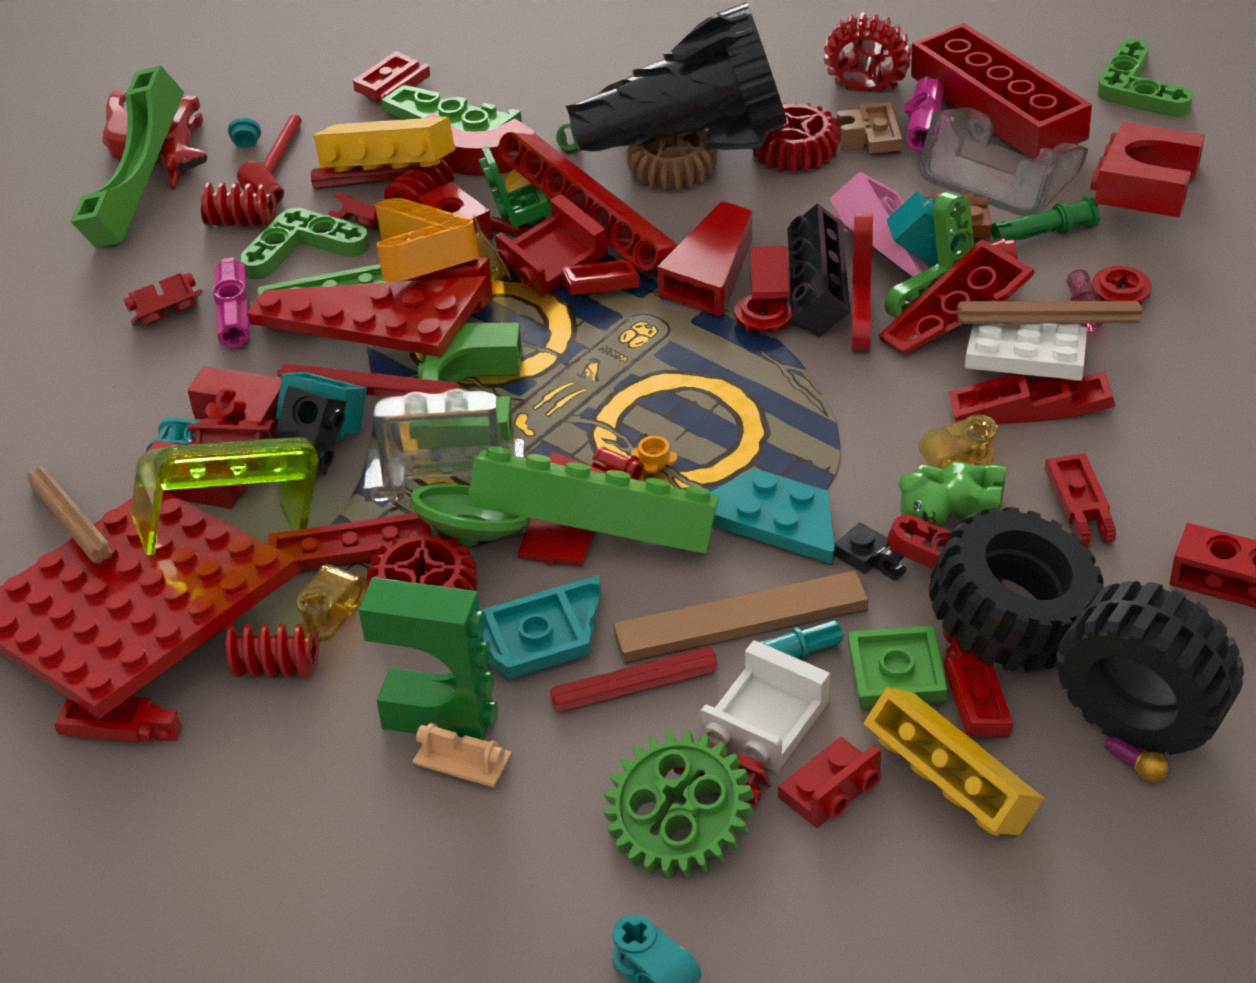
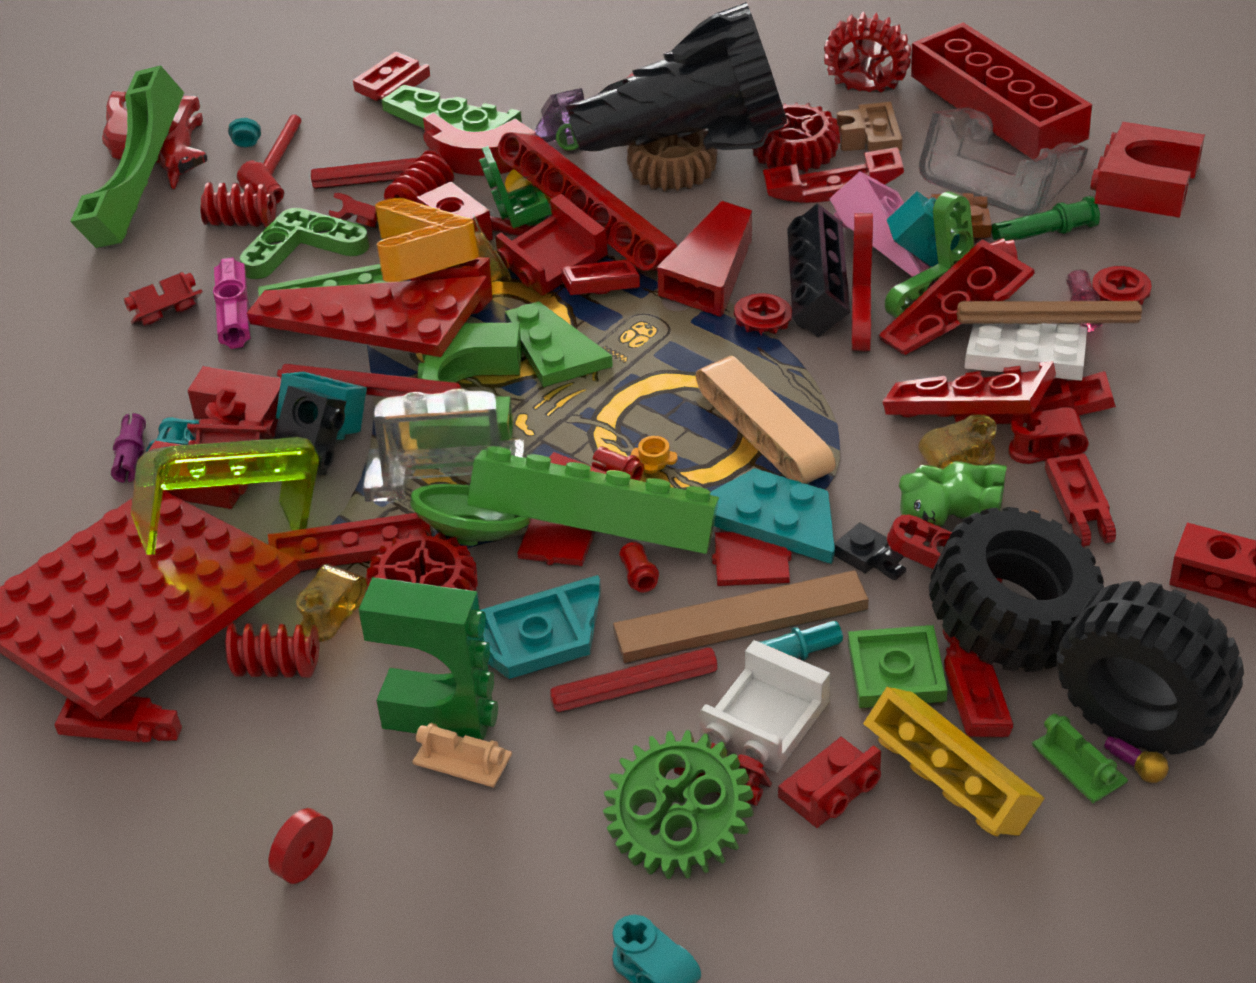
medium nougat axle [27,467,113,564] -> none
yellow brick [313,117,455,172] -> none
red slope [750,246,789,299] -> none
dark pink piece [904,76,947,152] -> none
bright green beam [1097,39,1193,117] -> none
none -> magenta pin [111,413,146,483]
none -> red piece [268,808,333,884]
none -> bright green wing [505,302,613,387]
none -> clear purple slope [534,88,584,142]
none -> red pin [619,542,659,593]
none -> light nougat beam [696,355,836,484]
none -> red piece [712,532,792,586]
none -> red slope [763,147,904,203]
none -> red wing [882,361,1056,417]
none -> red piece [1008,407,1089,464]
none -> bright green hinge [1032,713,1128,803]

